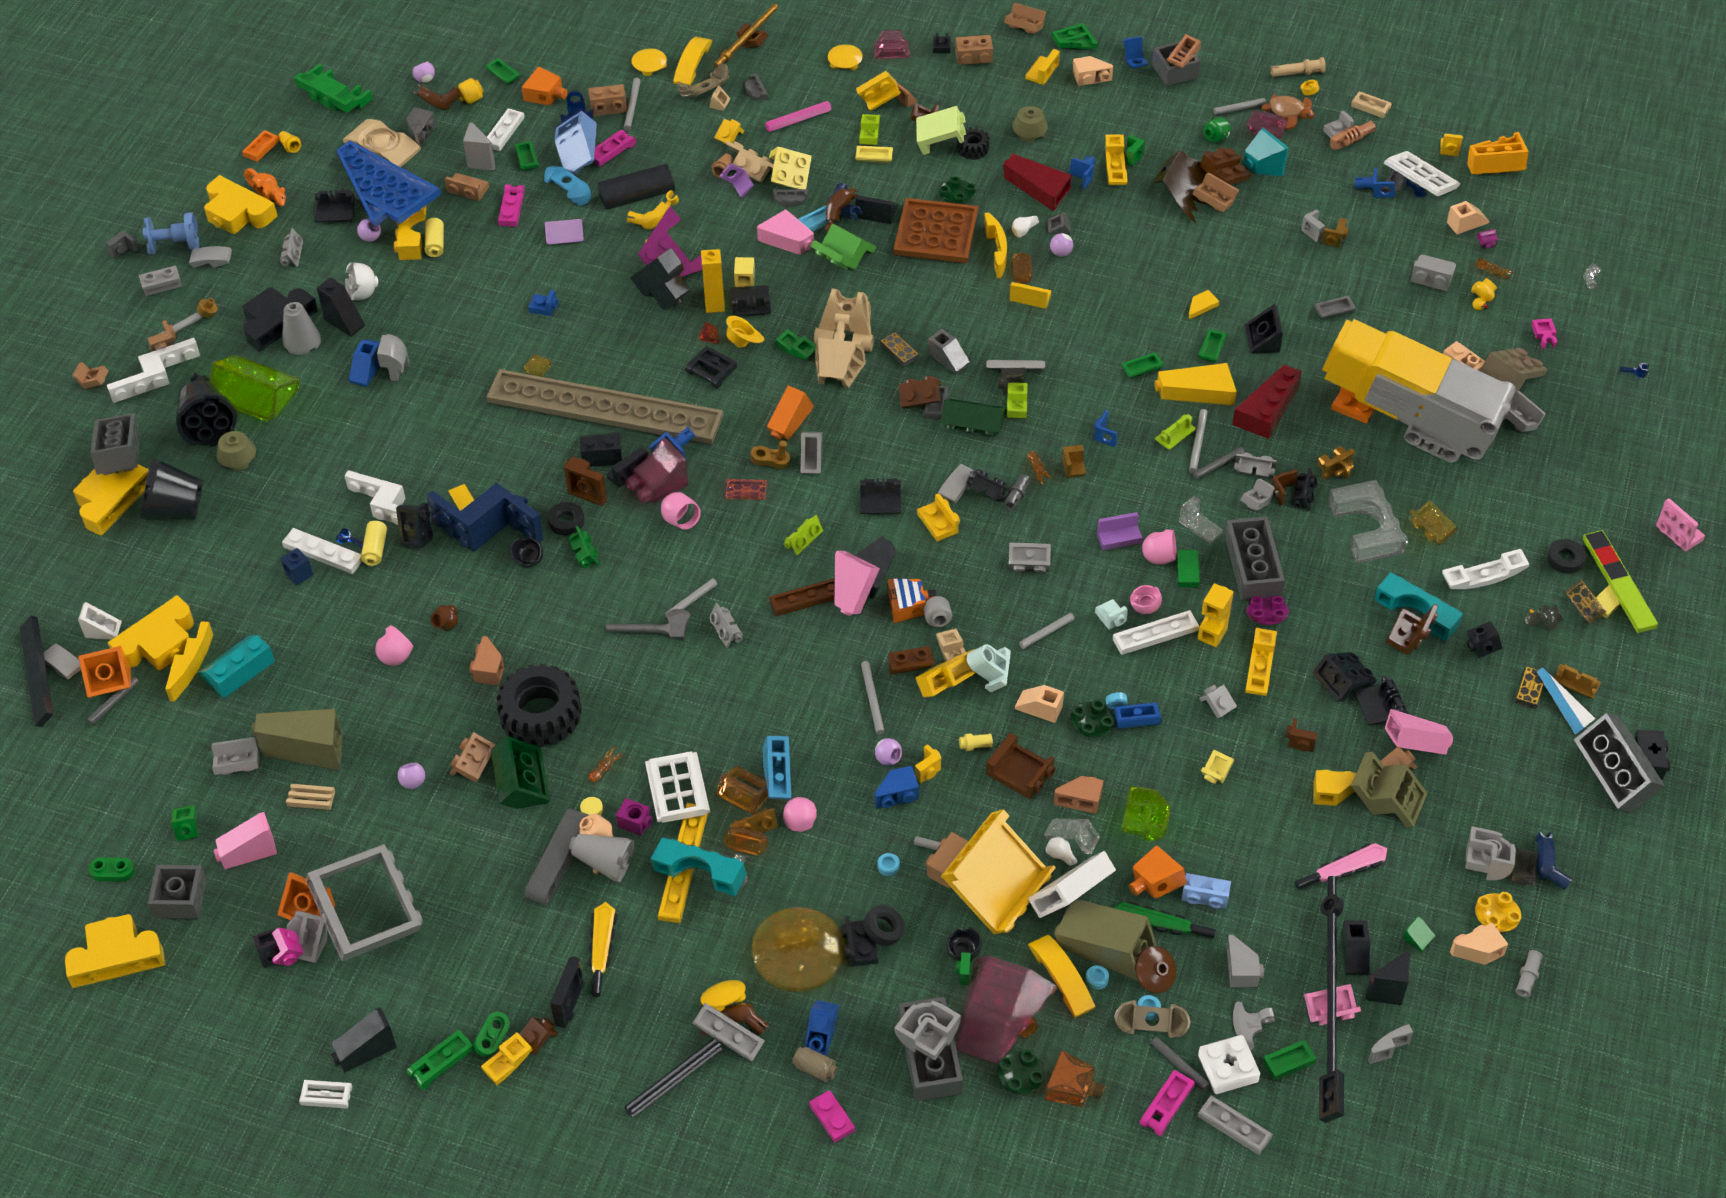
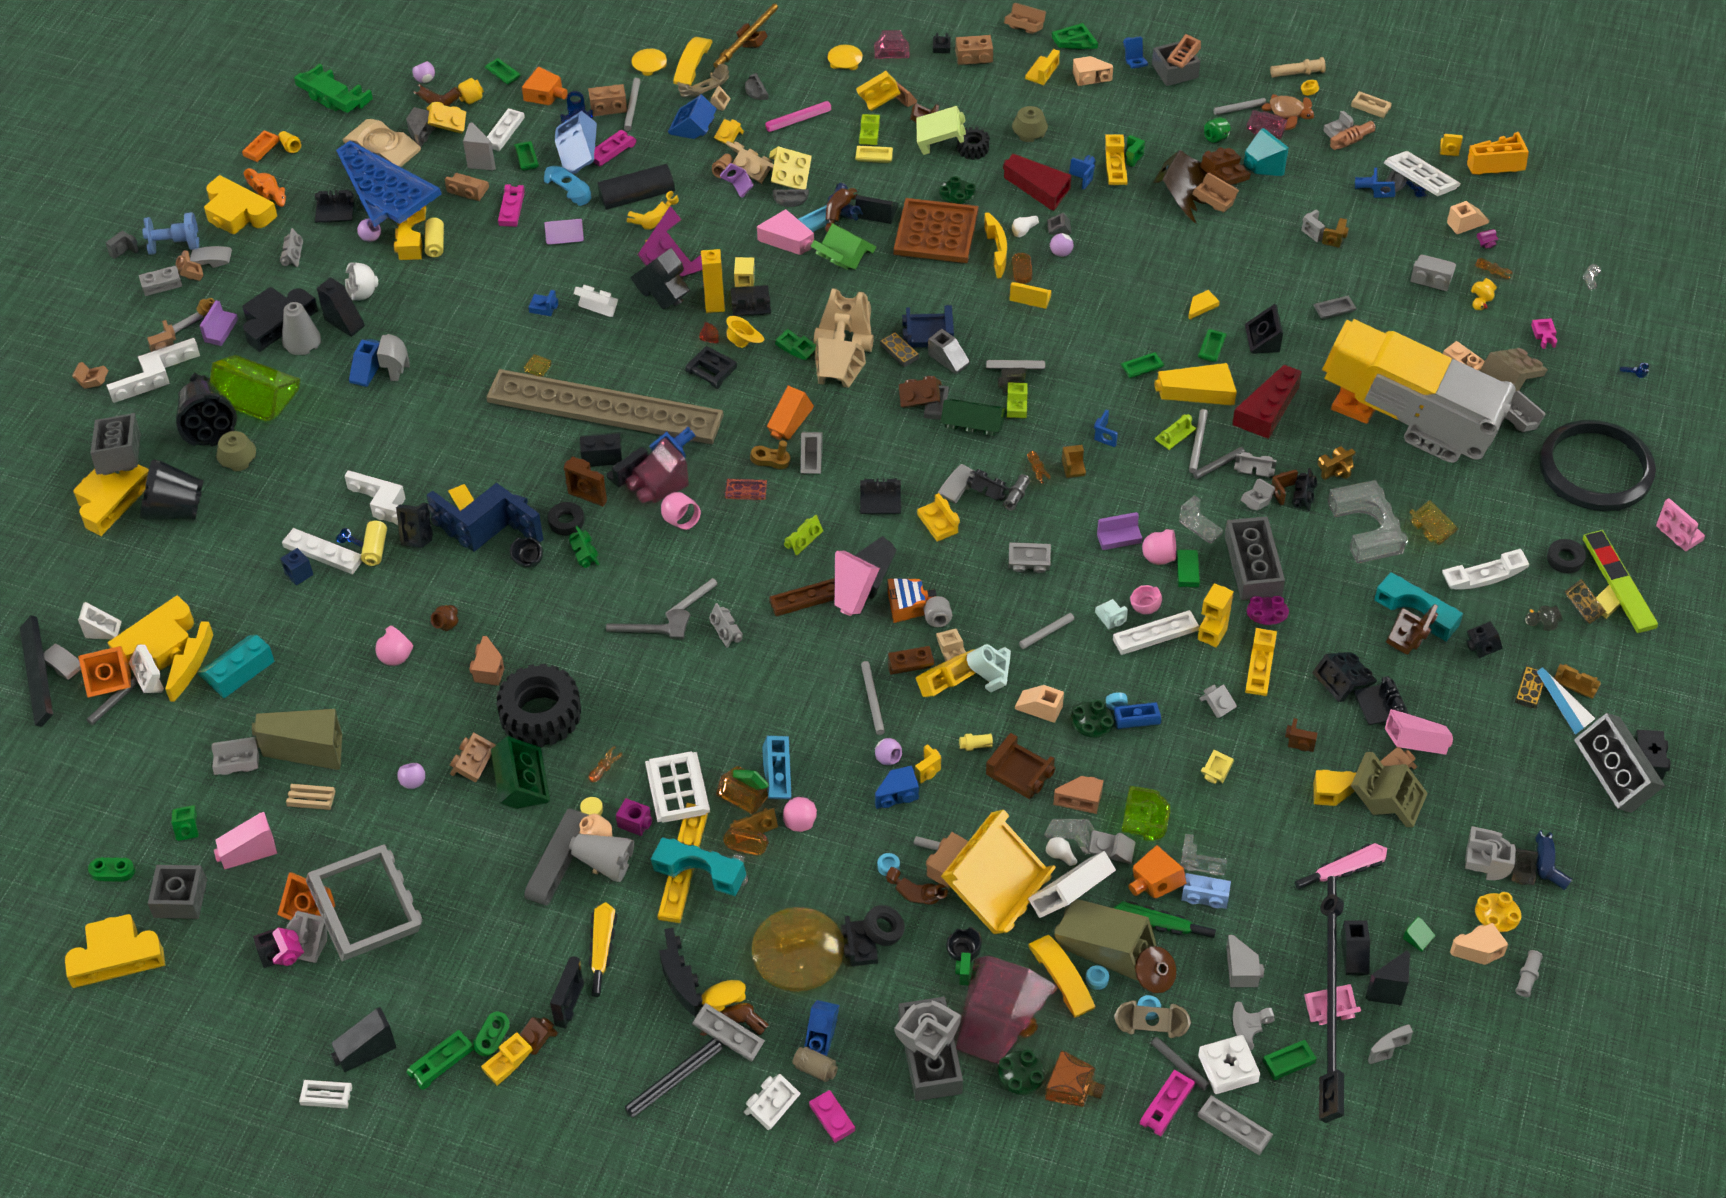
none -> white bracket [129,645,164,693]
none -> medium nougat bracket [176,250,203,281]
none -> medium lavender panel [200,300,238,346]
none -> yellow bracket [427,102,466,134]
none -> white bracket [574,285,618,317]
none -> black slope [659,928,703,1017]
none -> blue slope [668,94,717,139]
none -> green tile [733,769,770,789]
none -> white bracket [744,1074,801,1130]
none -> reddish brown arm [886,867,948,905]
none -> dark blue panel [902,305,954,348]
none -> light grey slope [1088,830,1135,864]
none -> clear bracket [1181,834,1227,875]
none -> black piece [1539,420,1656,511]

